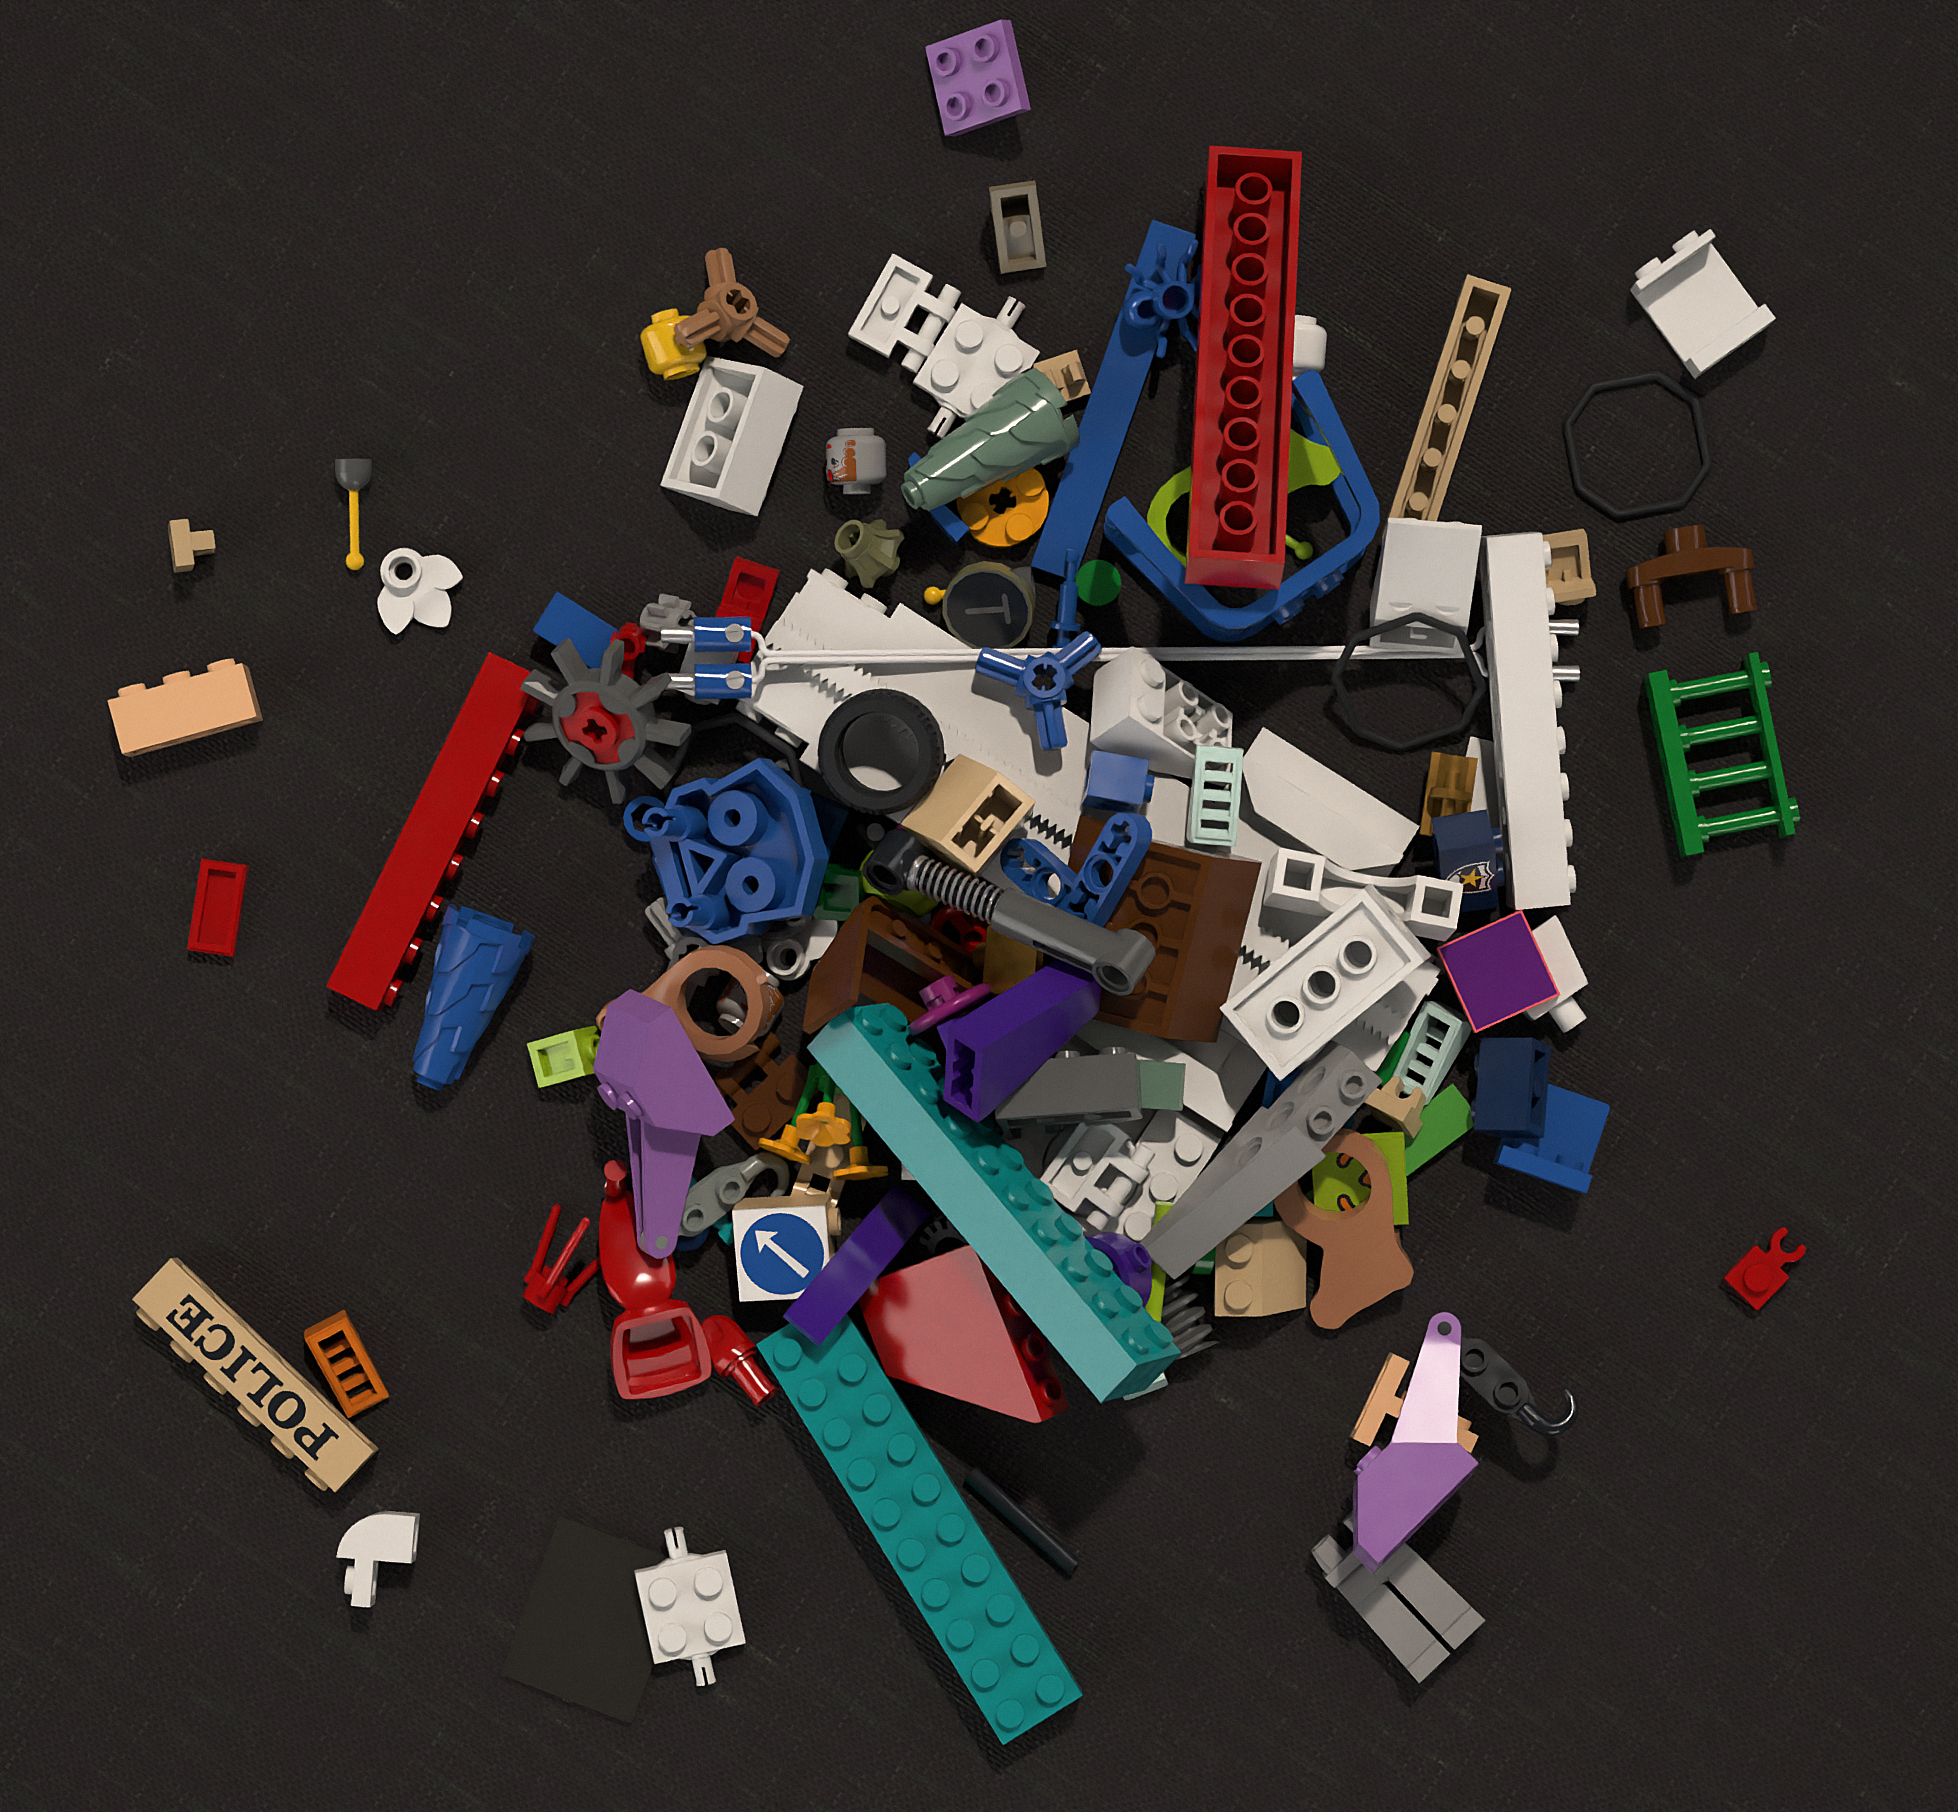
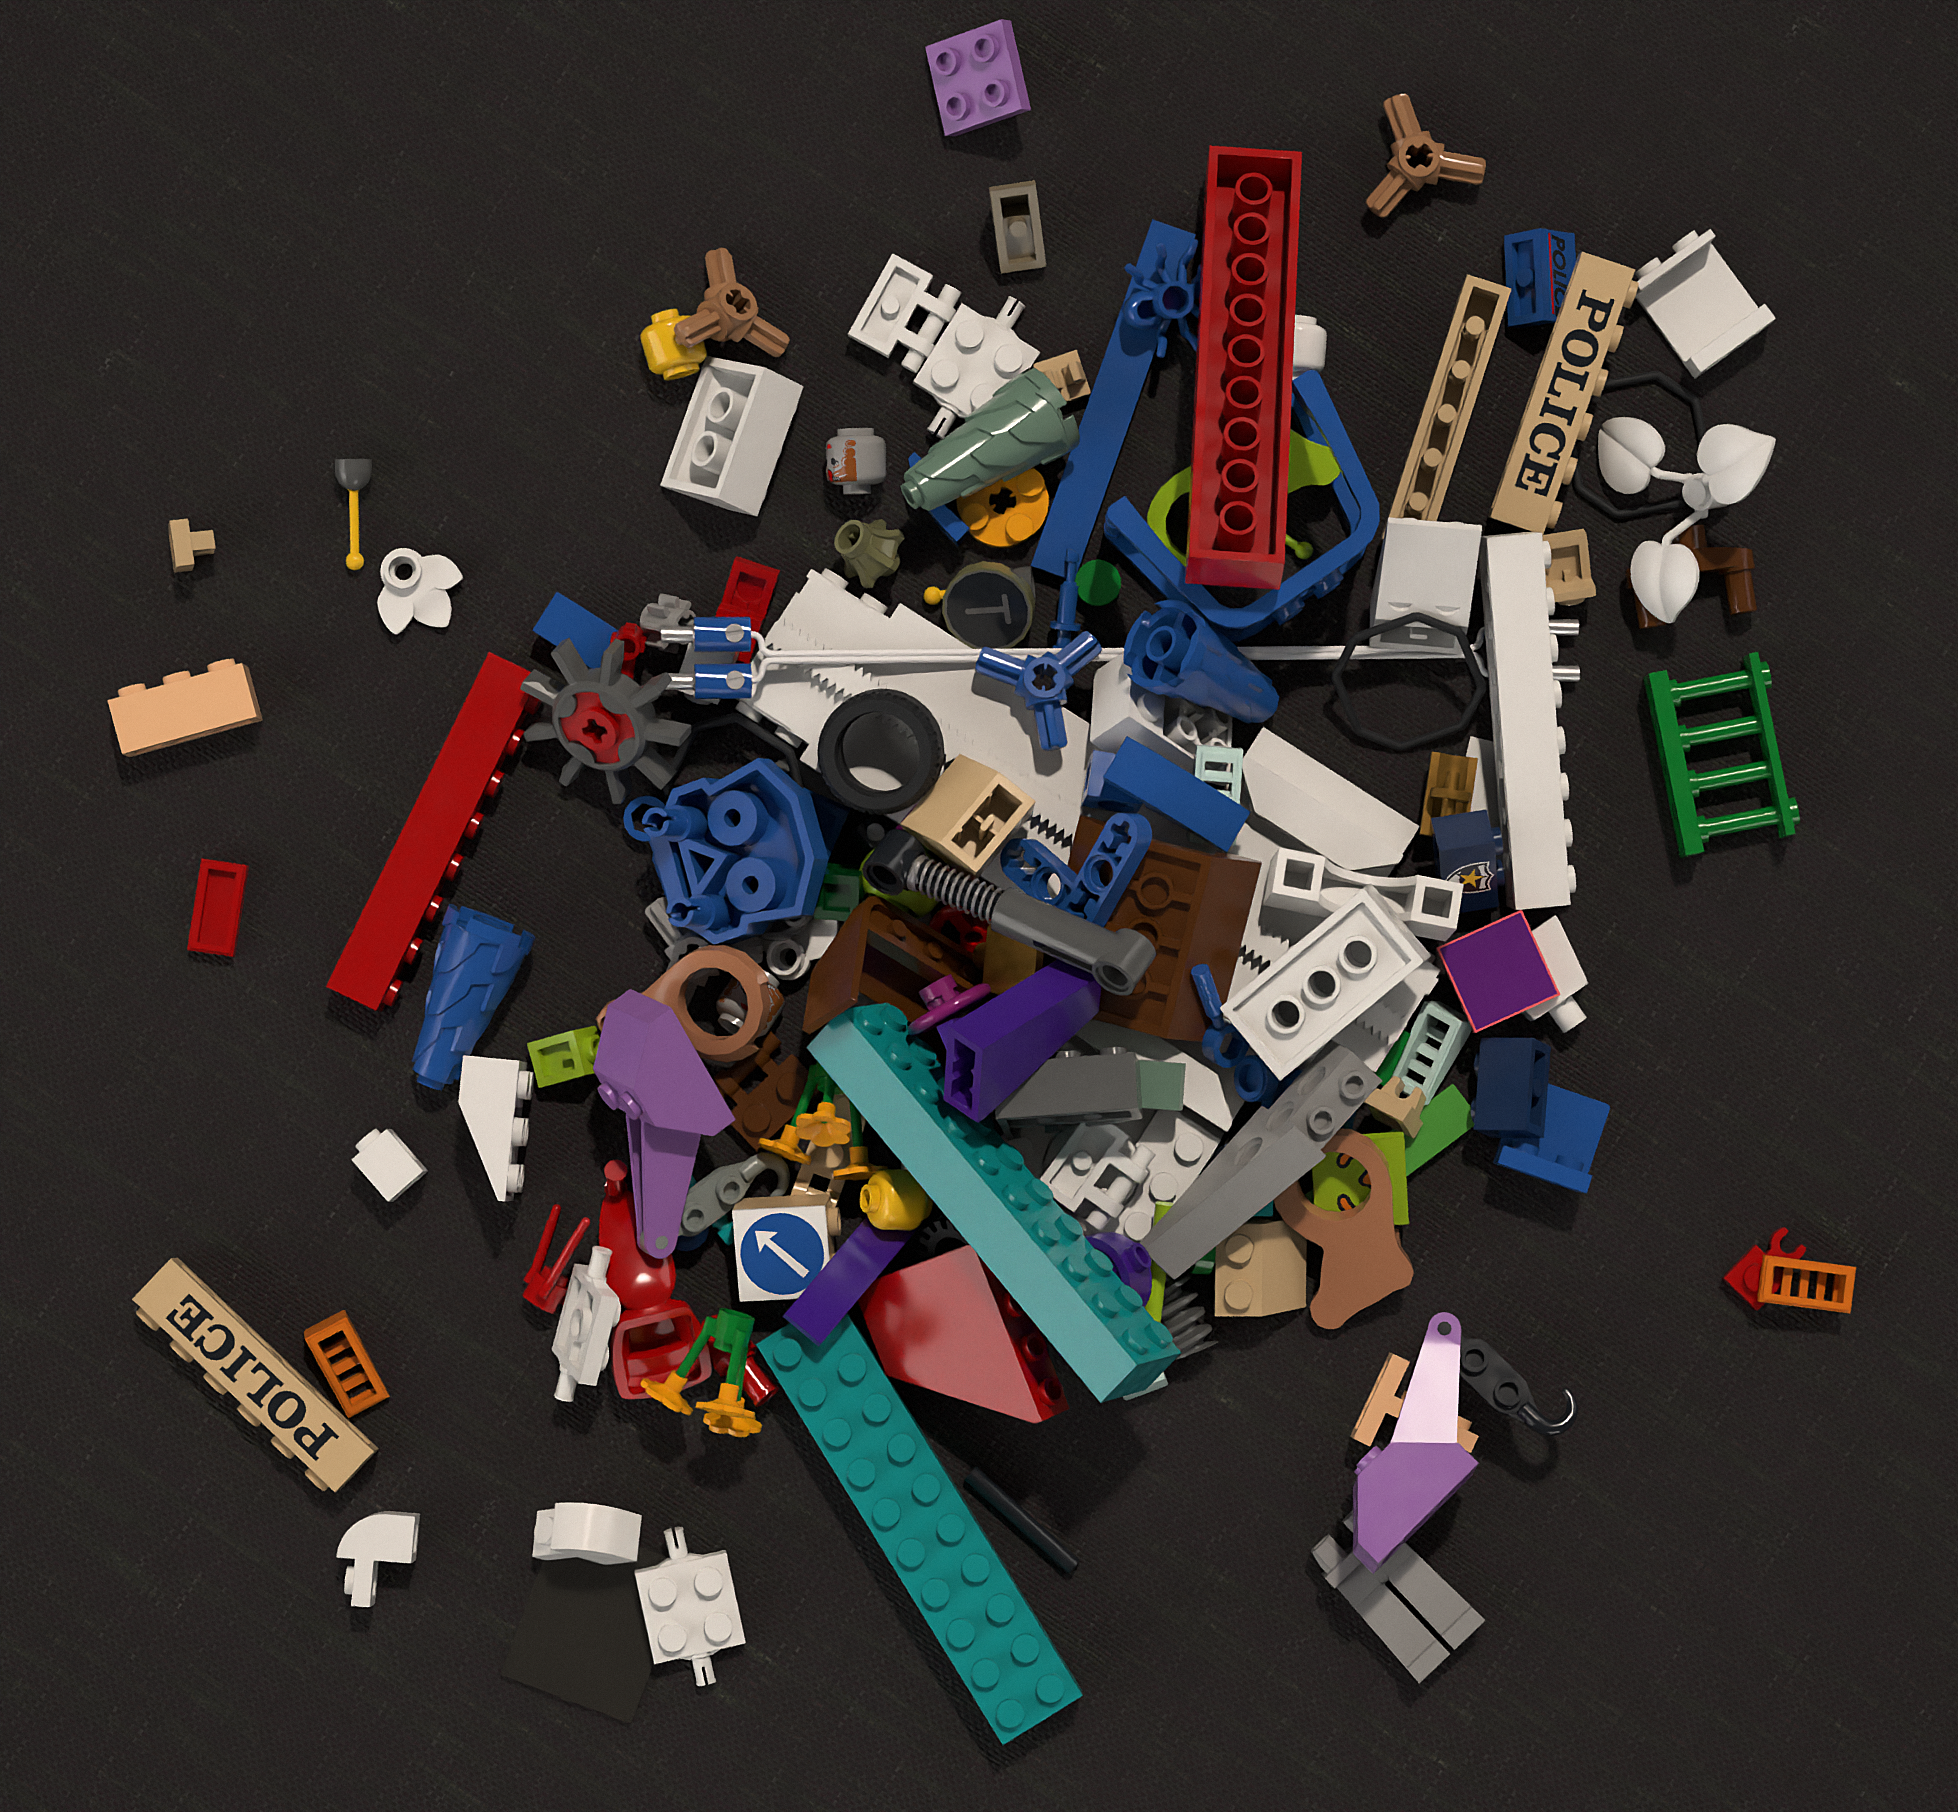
none -> white brick [351,1128,428,1202]
none -> white slope [458,1055,534,1201]
none -> white brick [532,1503,642,1565]
none -> white plate [552,1246,621,1402]
none -> plant [640,1308,762,1437]
none -> yellow head [860,1169,933,1231]
none -> blue slope [1103,736,1251,853]
none -> blue cone [1123,599,1279,723]
none -> blue piece [1191,964,1249,1068]
none -> blue tile [1234,1055,1279,1102]
none -> medium nougat bush [1365,94,1486,219]
none -> tan brick [1488,252,1639,535]
none -> blue panel [1504,228,1576,328]
none -> white plant [1598,417,1776,623]
none -> orange slope [1757,1255,1856,1313]

